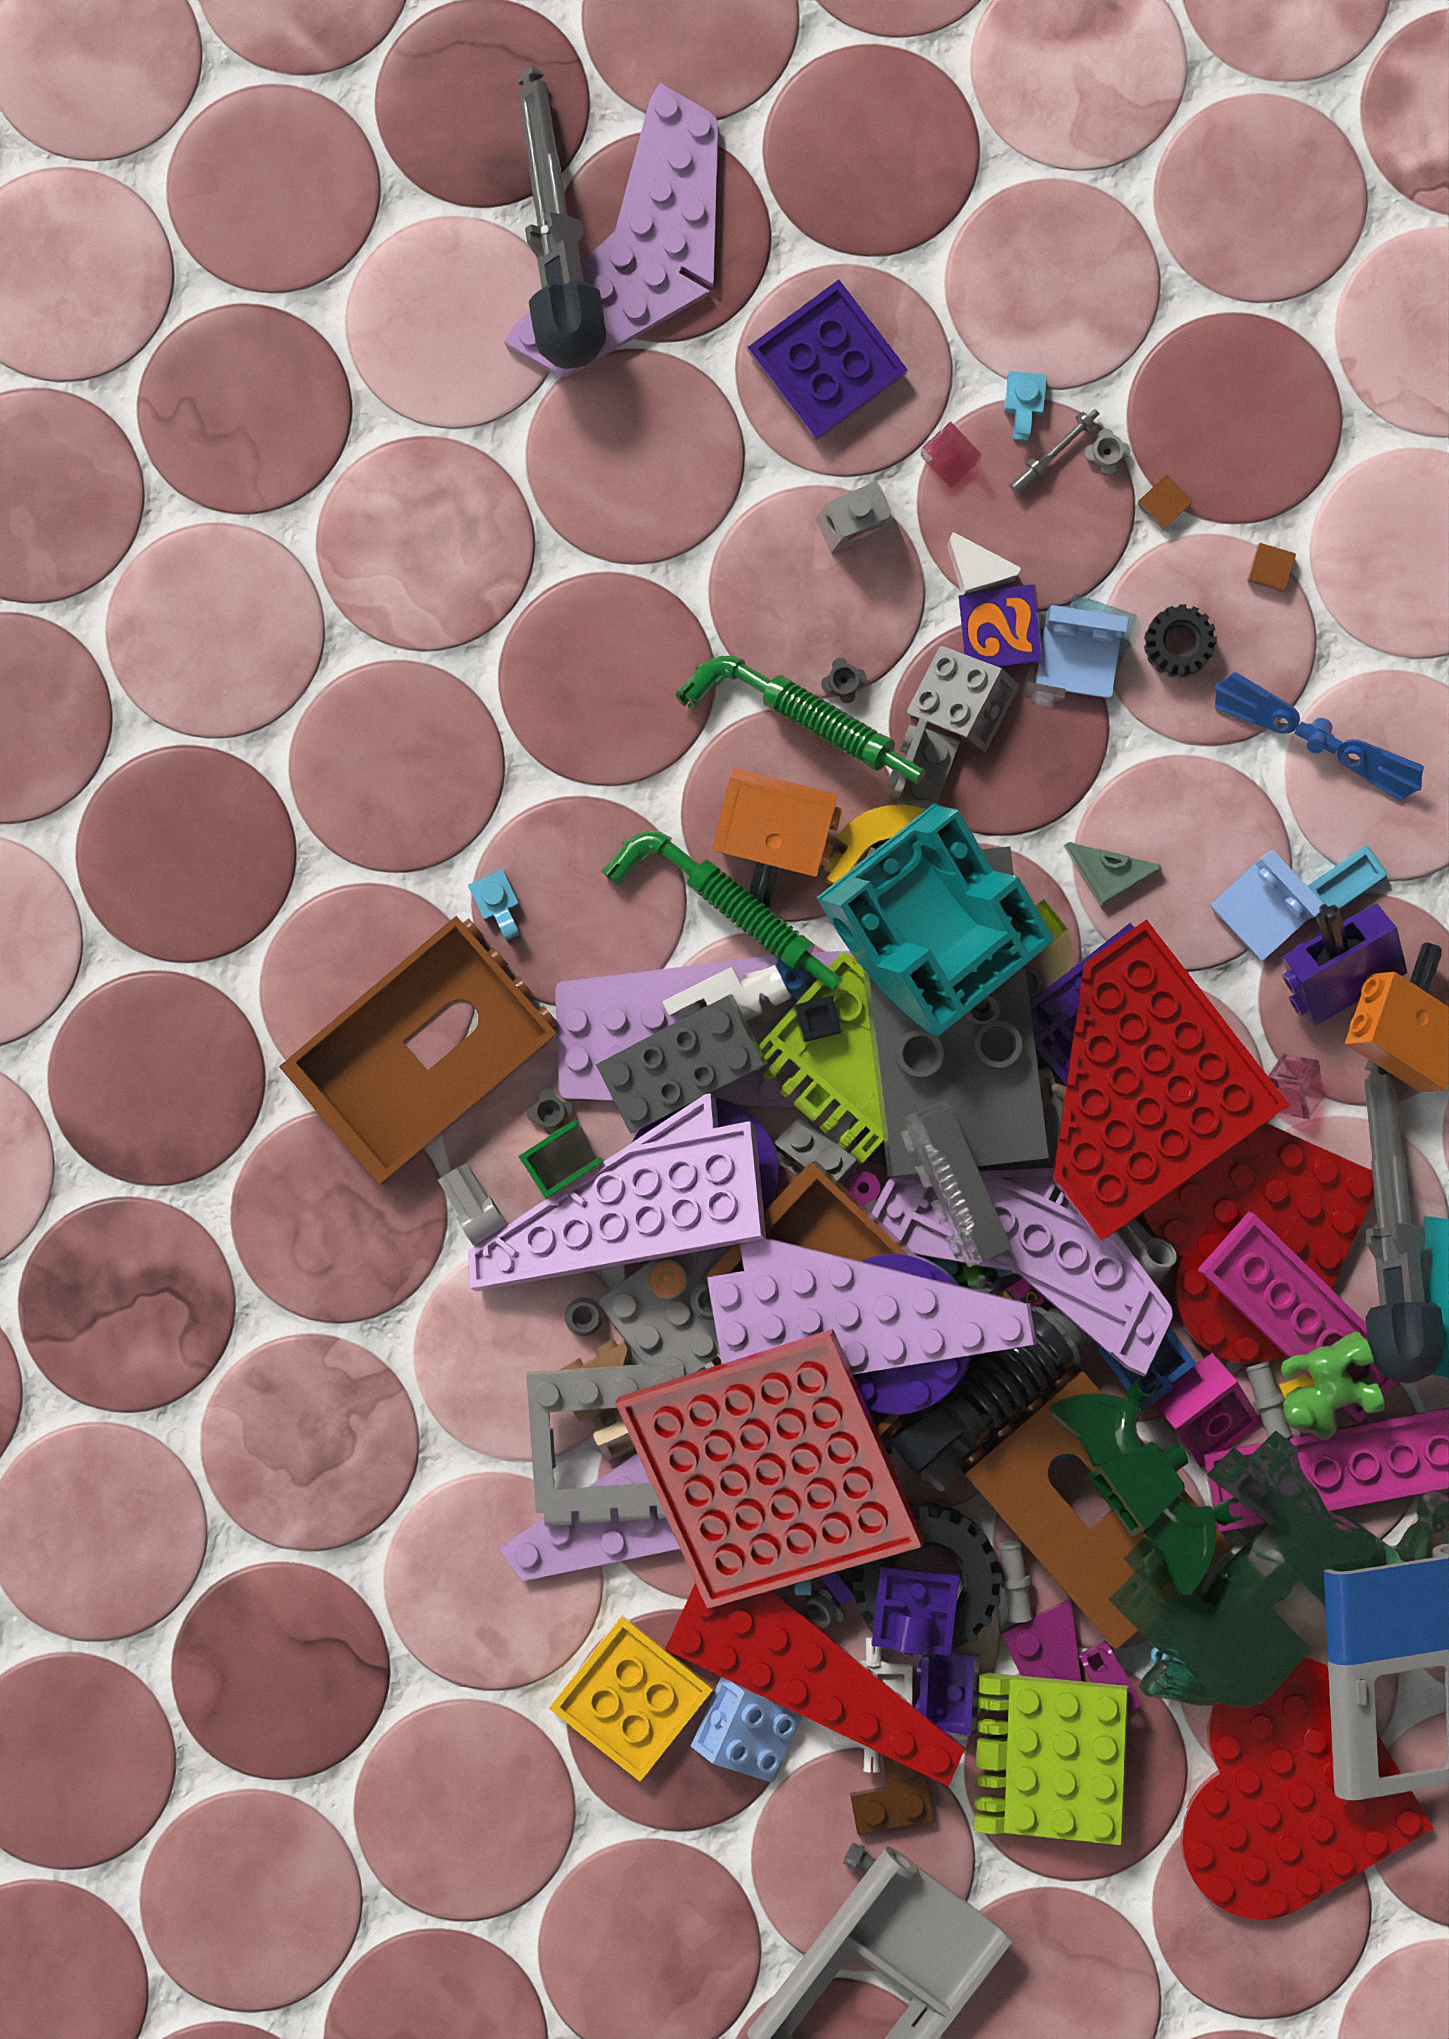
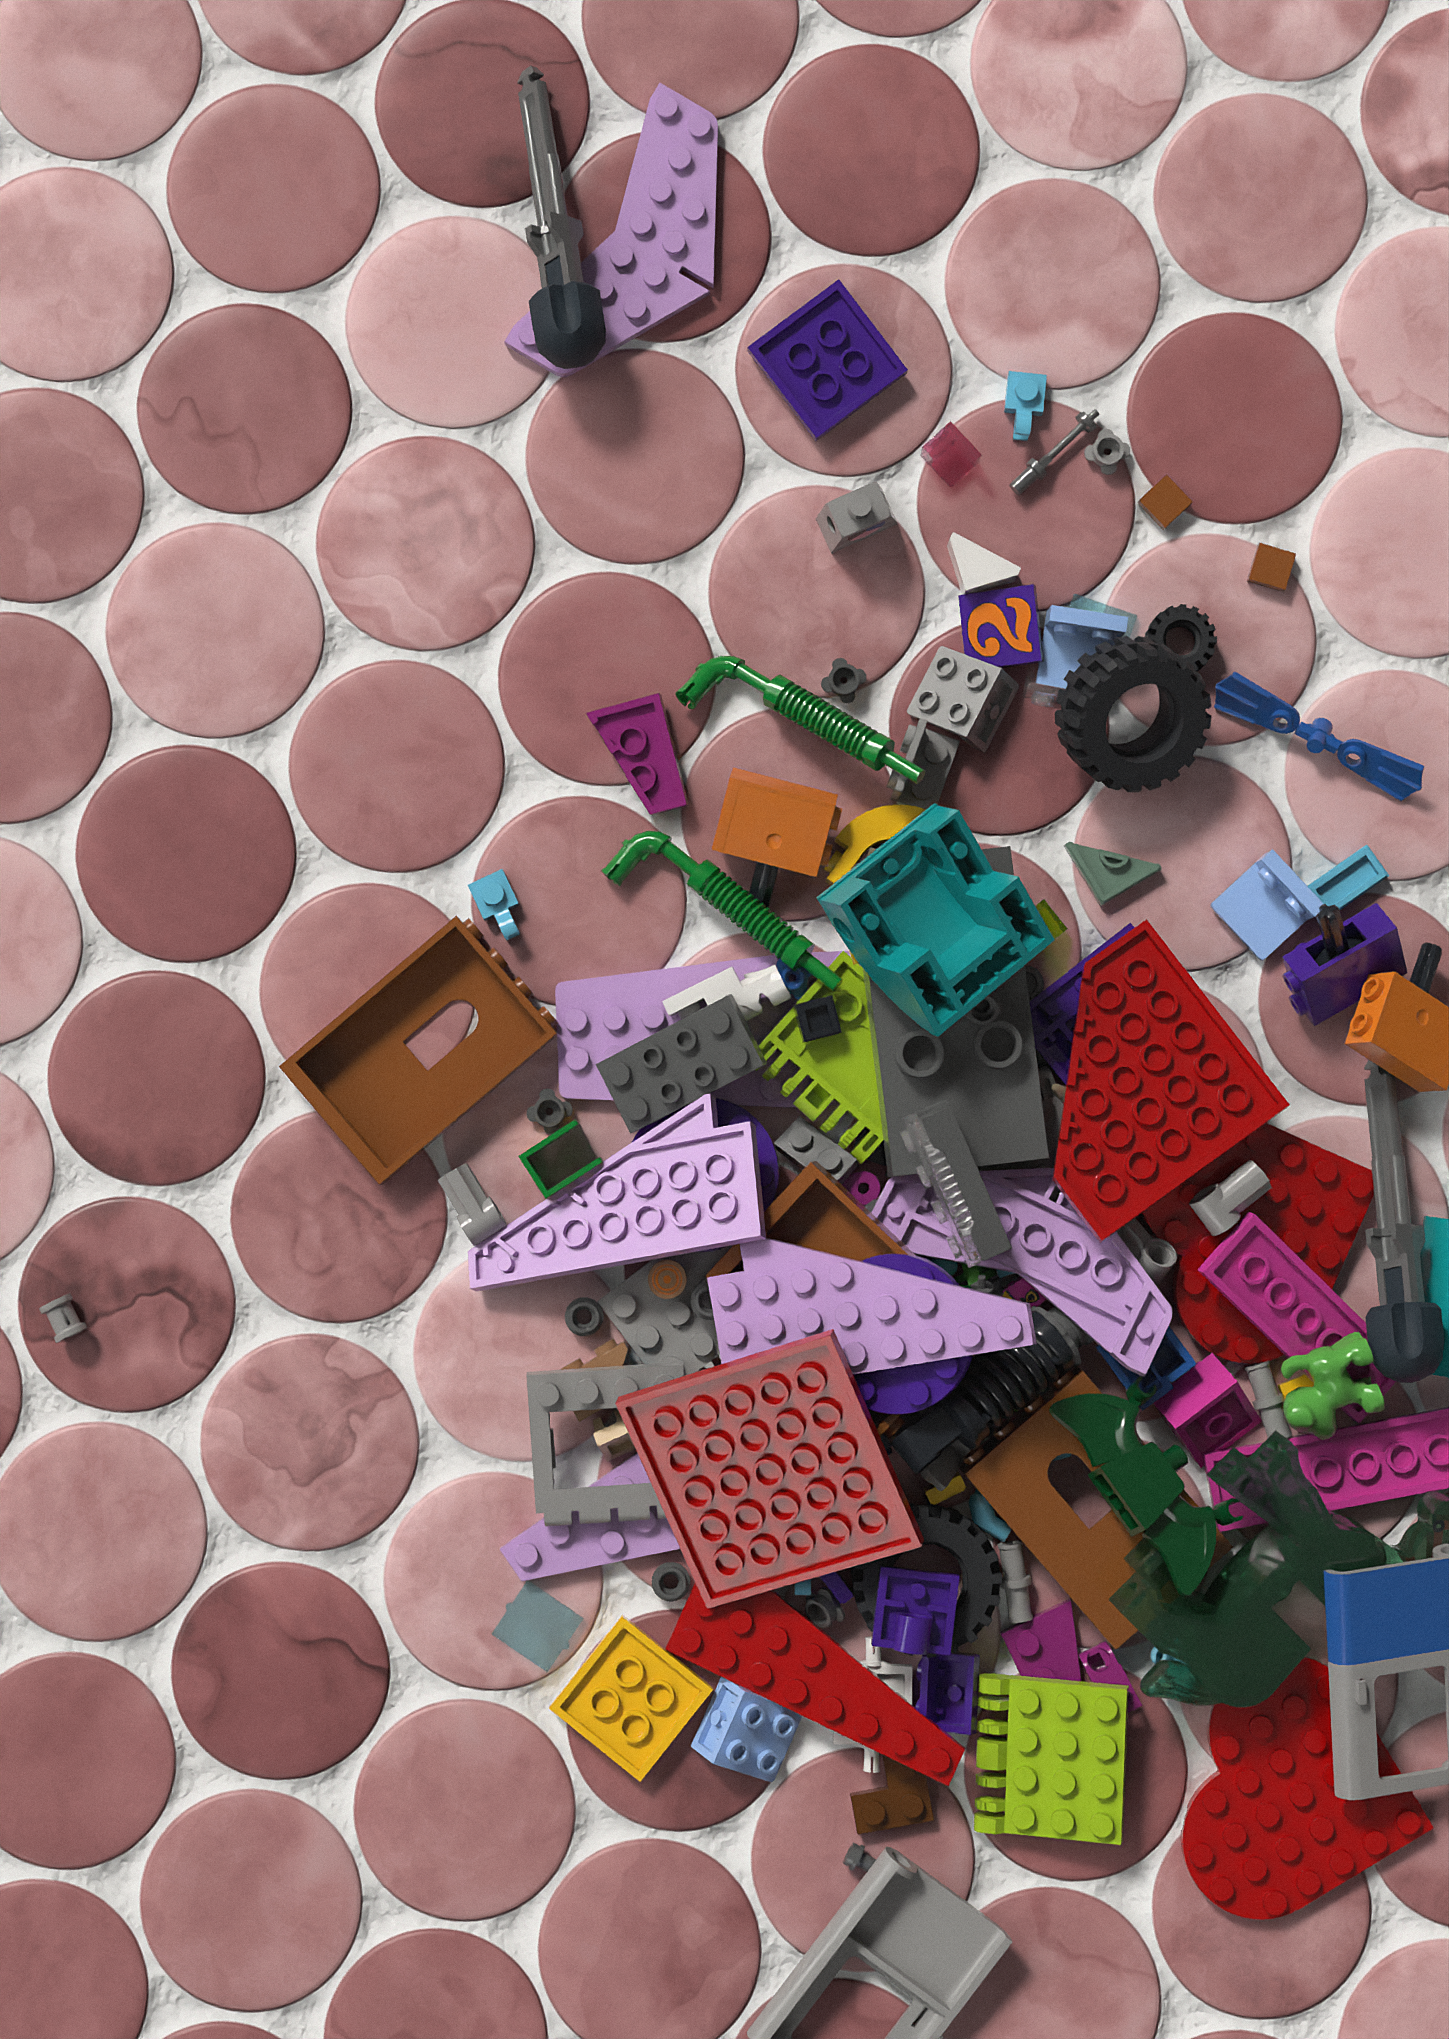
clear pink panel [1268,1054,1325,1120] -> none
none -> light grey bush [39,1293,87,1343]
none -> clear light blue piece [491,1580,583,1672]
none -> magenta wing [586,693,689,815]
none -> dark grey plate [652,1562,690,1602]
none -> yellow tile [923,1471,966,1505]
none -> medium azure arm [968,1488,1011,1542]
none -> black tyre [1055,636,1212,792]
none -> light grey piece [1189,1160,1272,1236]

